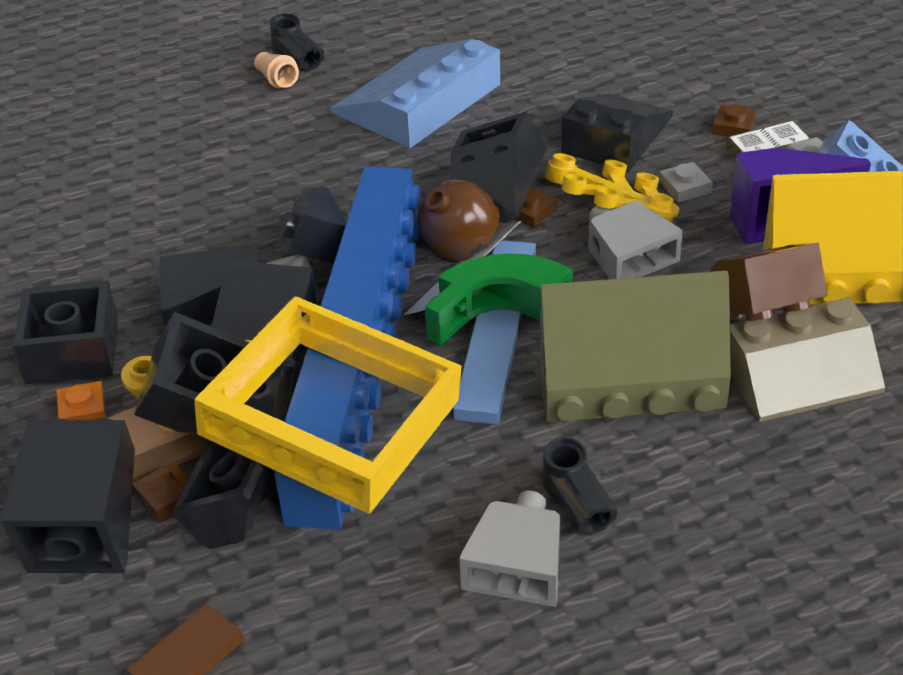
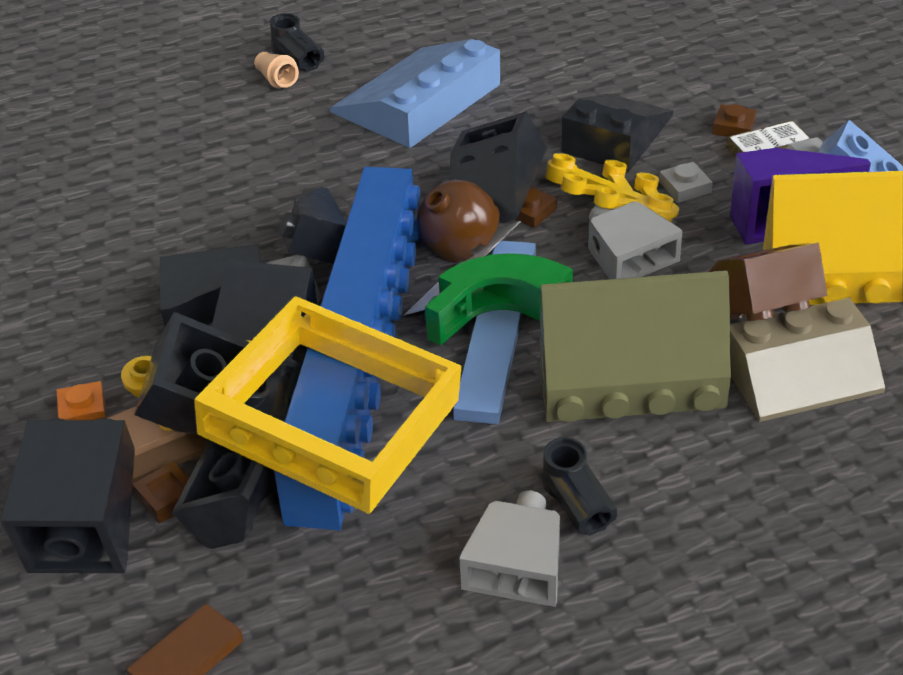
black brick [13,280,118,385] -> none

